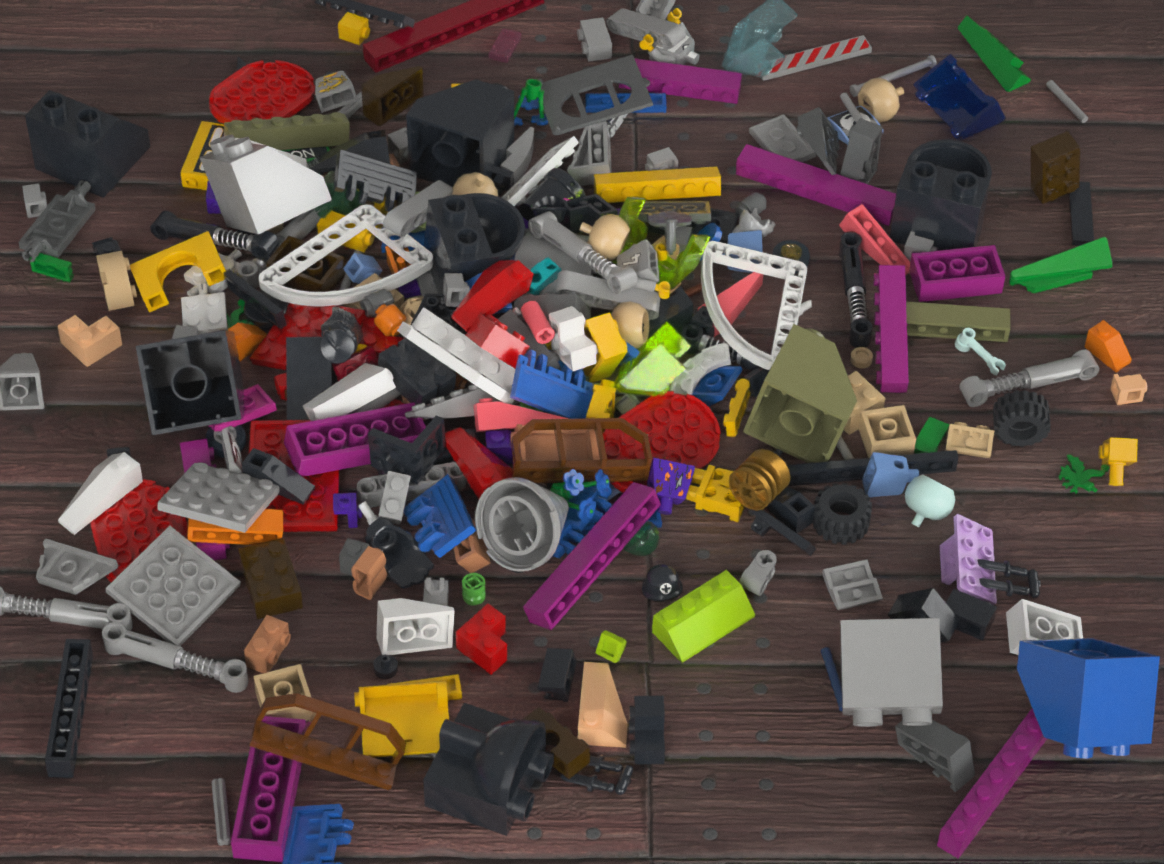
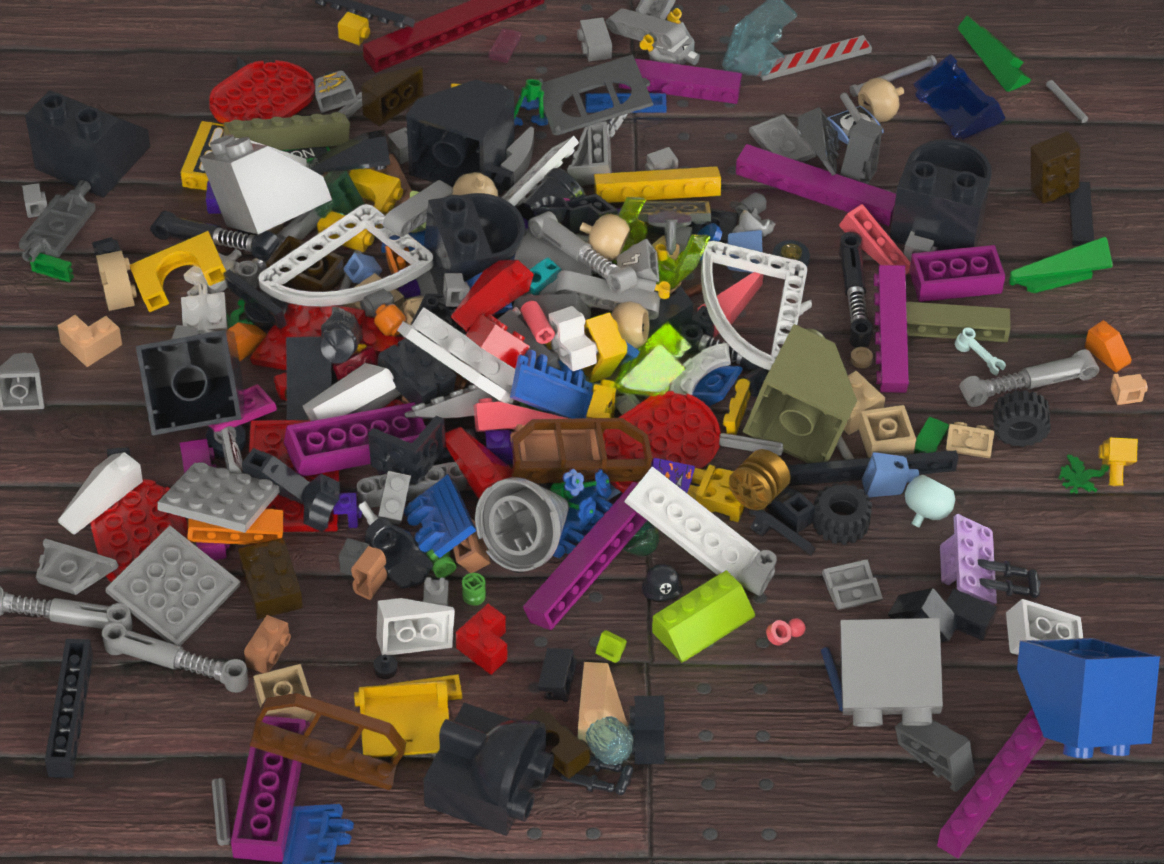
hinge [333,149,417,212] -> none
none -> black arch [303,474,340,532]
none -> bright green wheel [427,549,456,578]
none -> clear light blue hair [585,716,634,765]
none -> white plate [624,467,760,582]
none -> light grey axle [719,433,784,456]
none -> coral plate [766,618,806,646]

